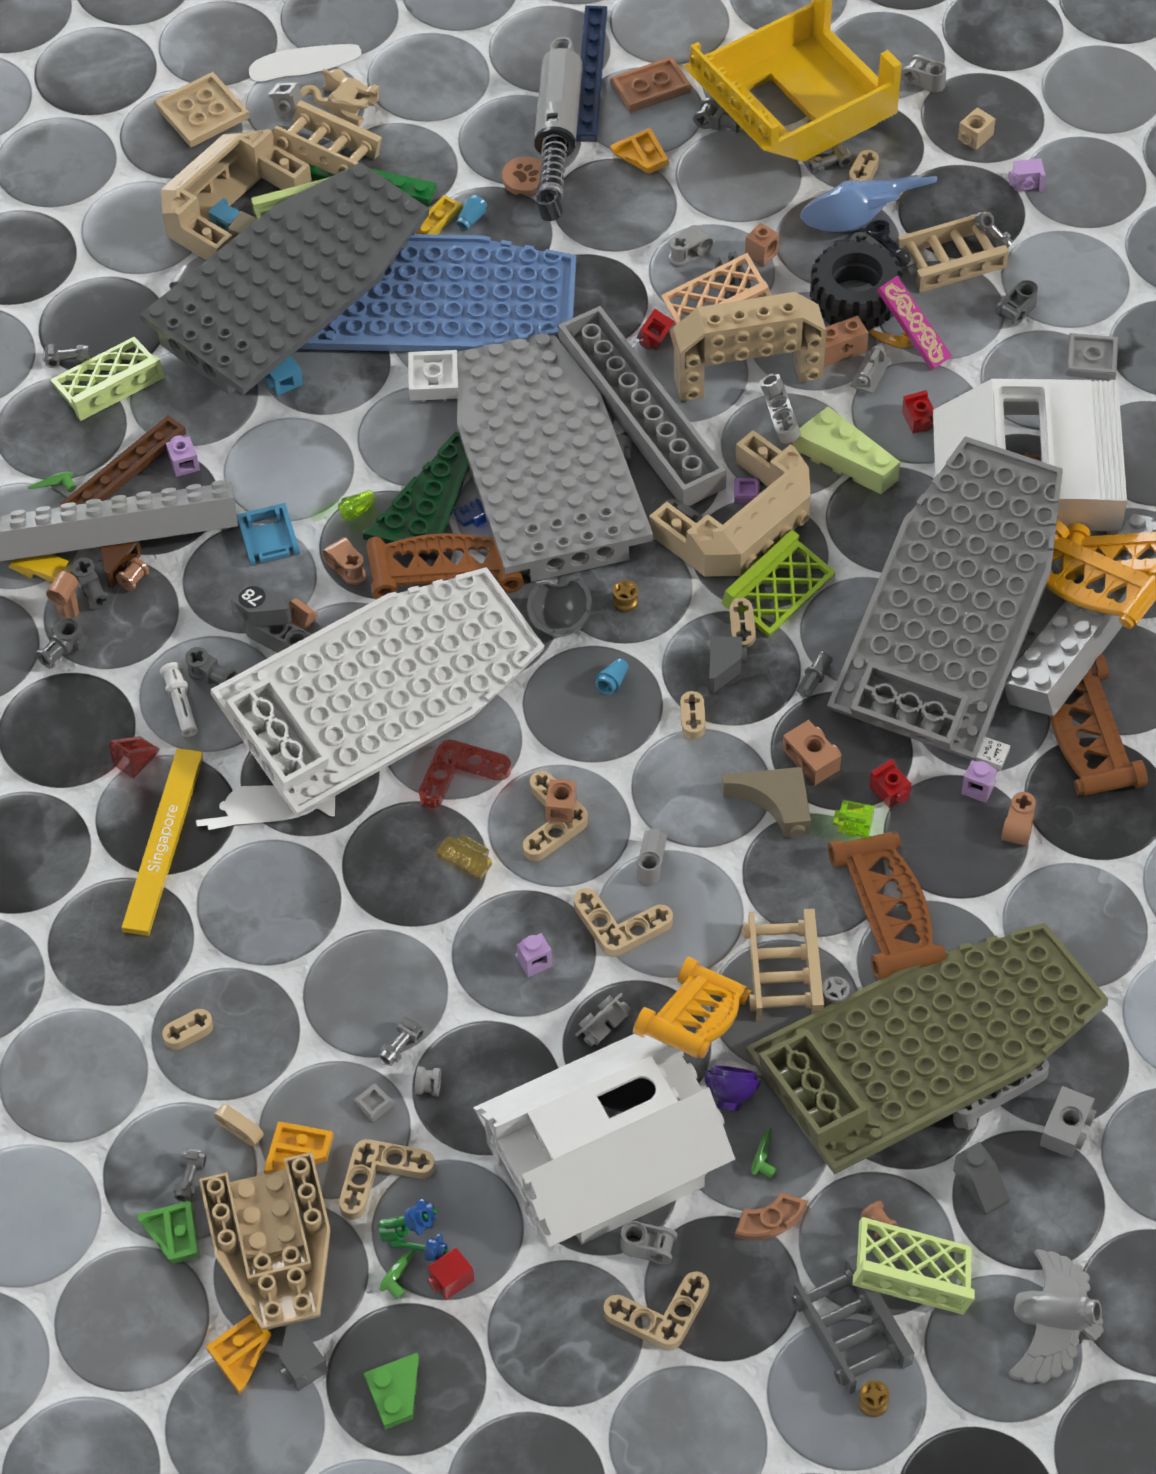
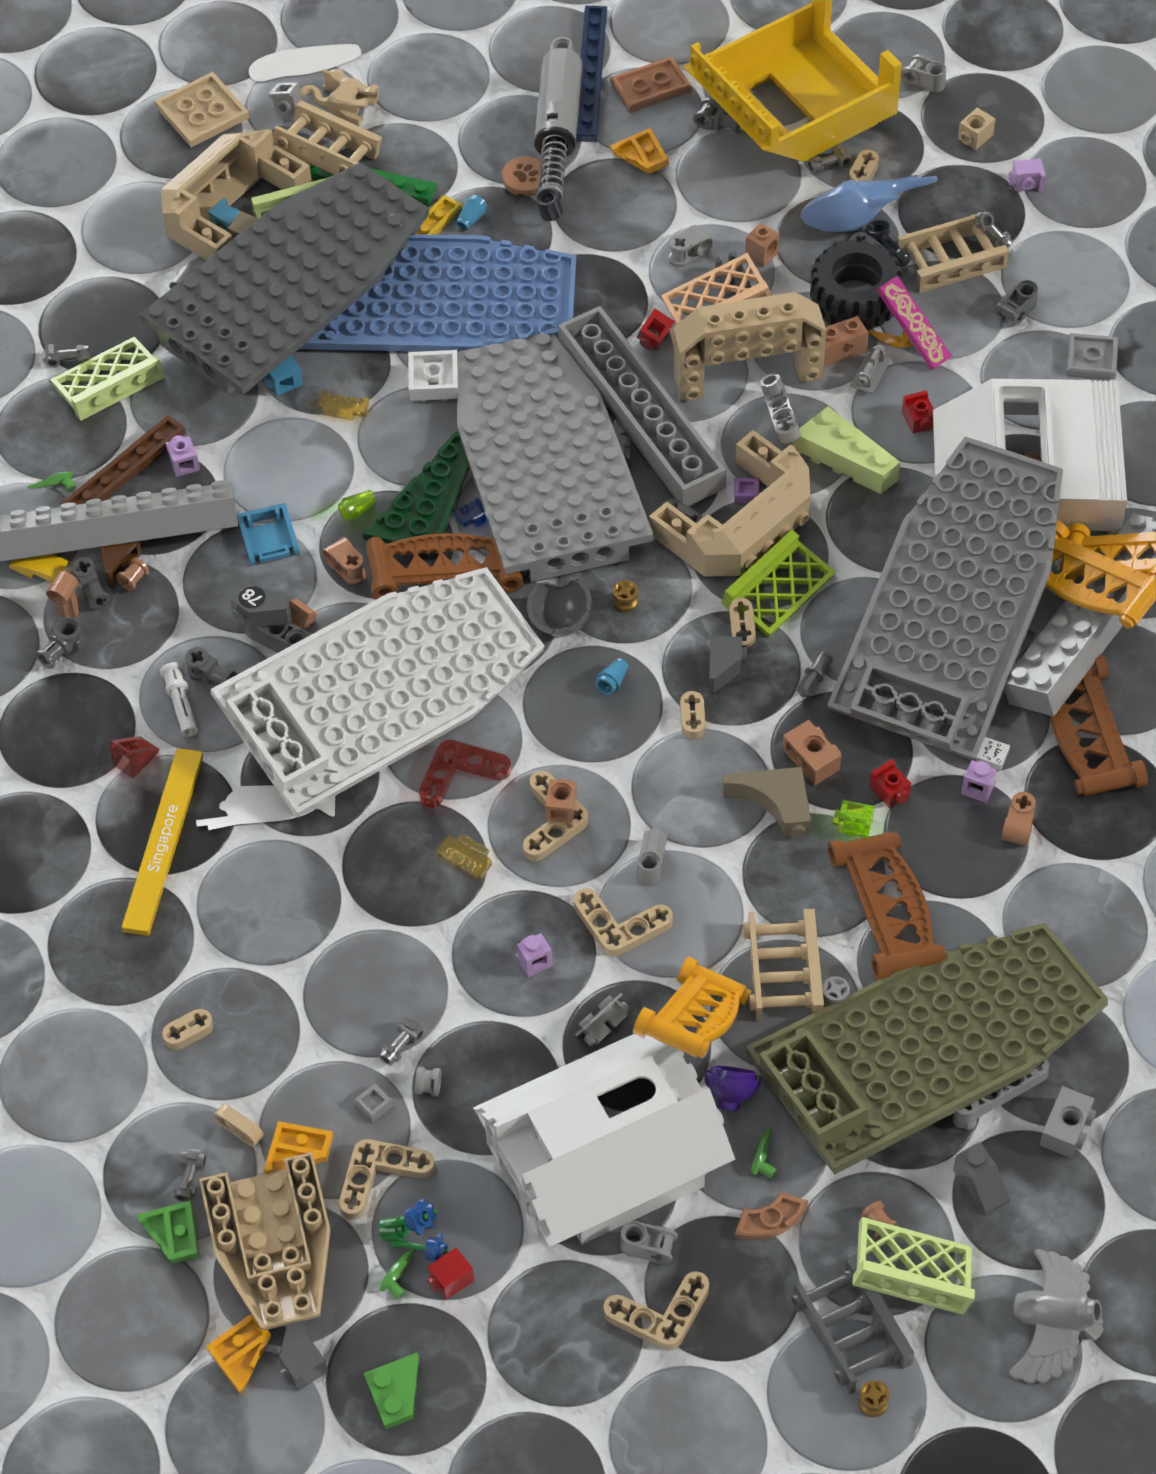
none -> clear yellow piece [317,390,369,421]

